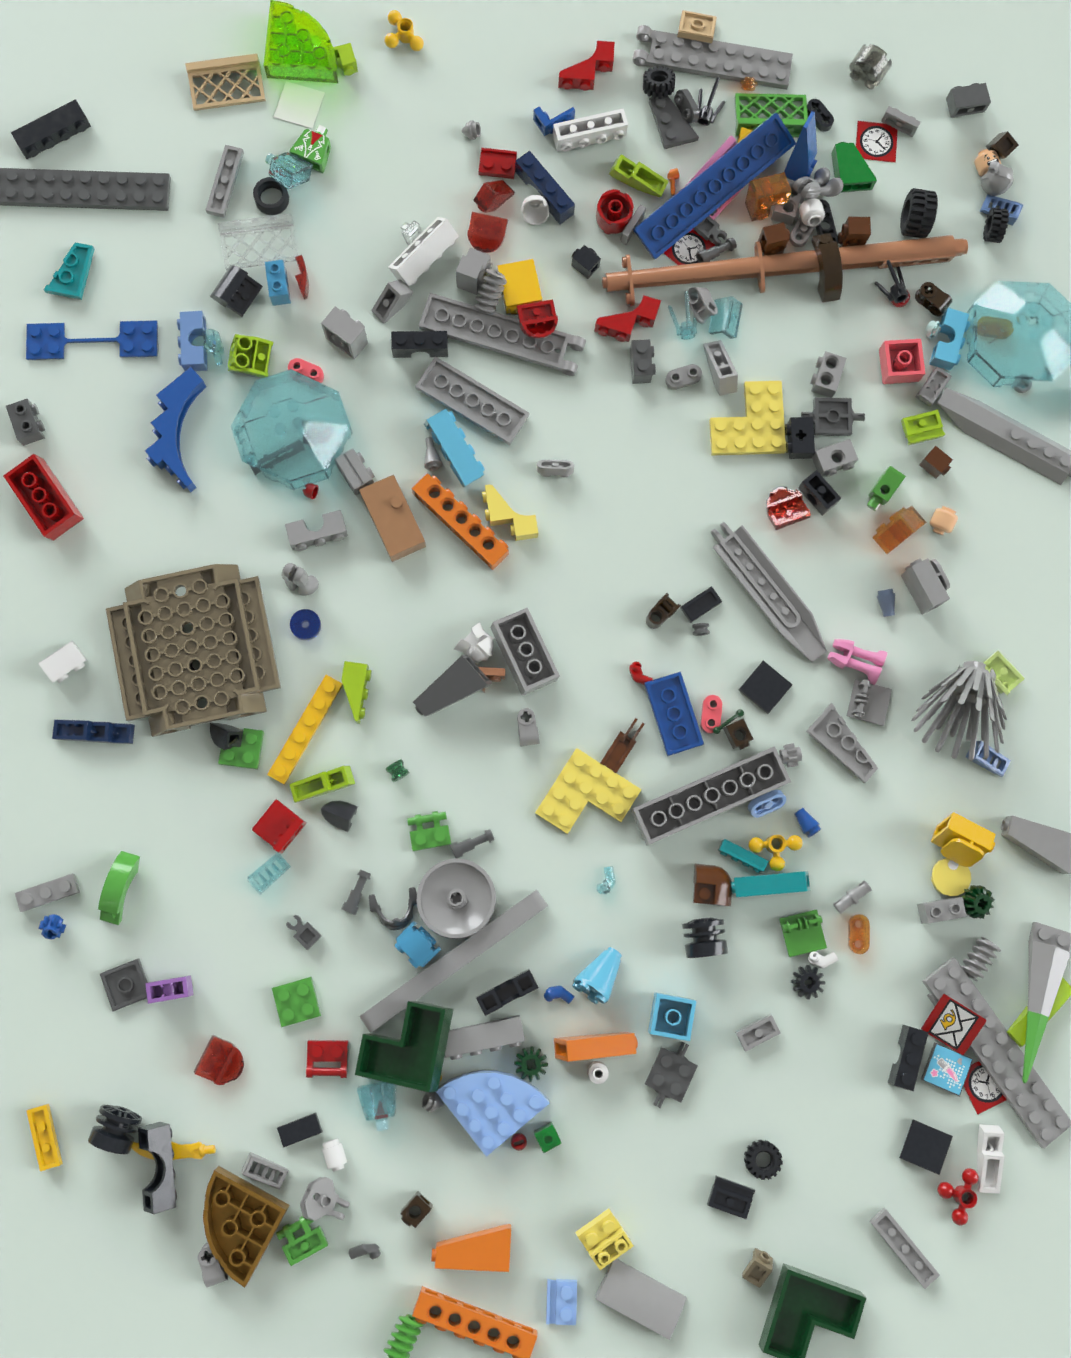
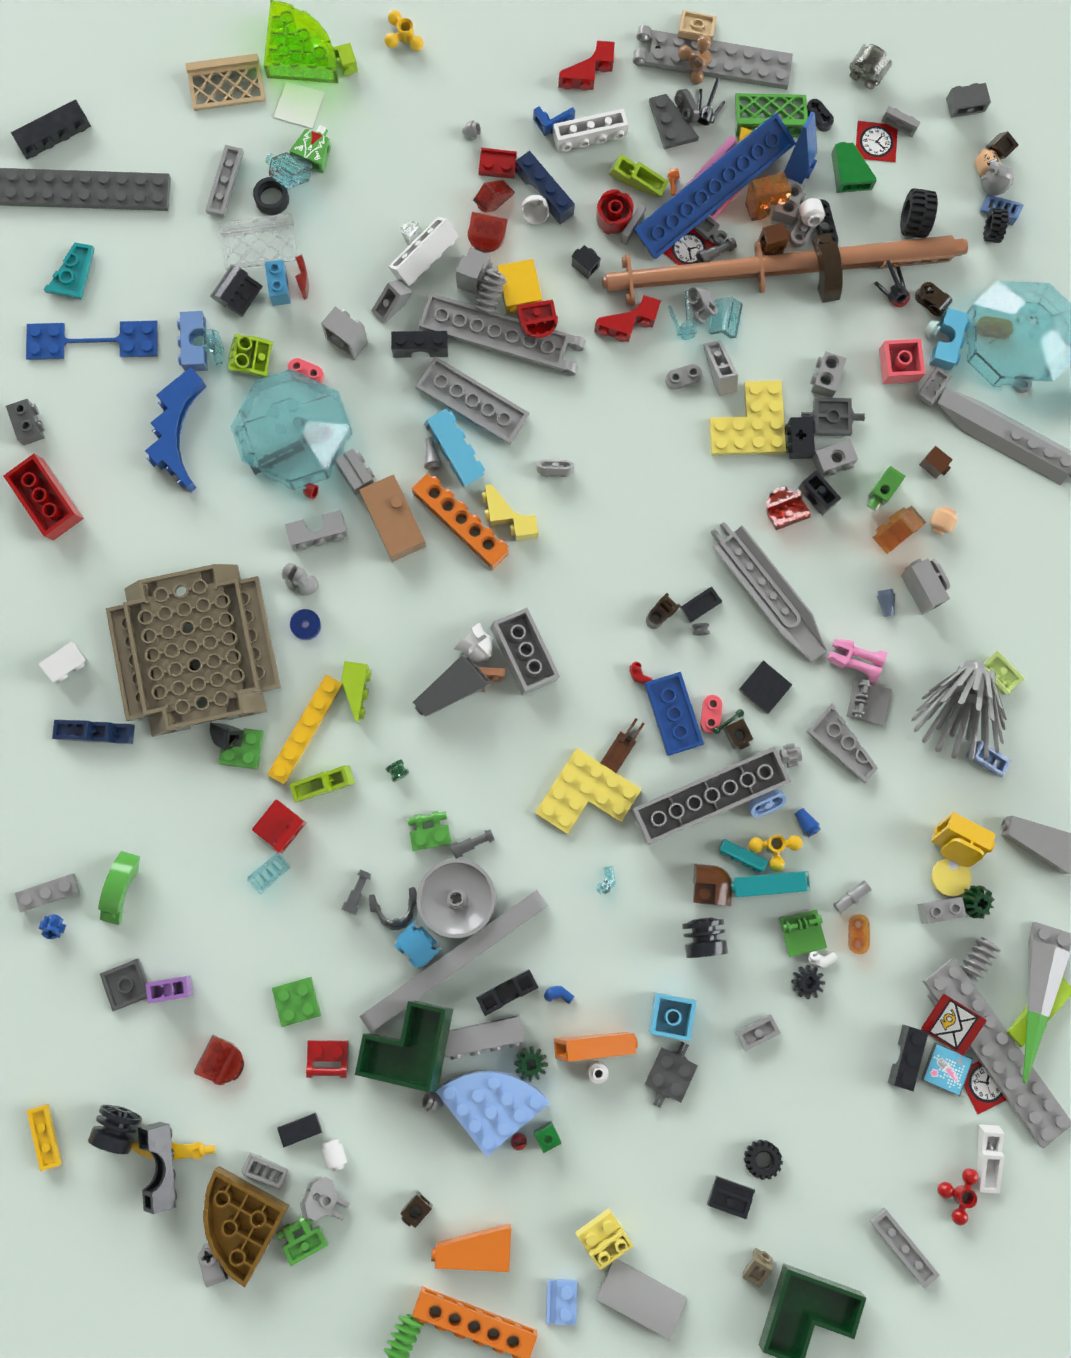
dark grey plate [286,915,322,950] -> none
black brick [321,801,358,832] -> none
dark grey arm [349,1244,381,1259] -> none
clear light blue torso [357,1082,397,1131] -> none
light grey piece [517,708,540,746] -> none
medium azure cone [572,947,622,1004] -> none
dark grey brick [630,339,656,384] -> none
black tyre [643,66,675,99] -> none
clear orange plate [740,77,758,91] -> none
light grey piece [793,168,843,199] -> none
reddish brown brick [838,217,871,247] -> none
black slope [899,1119,953,1175] -> none
lime plate [901,410,946,446] -> none
none -> medium nougat piece [678,35,712,85]

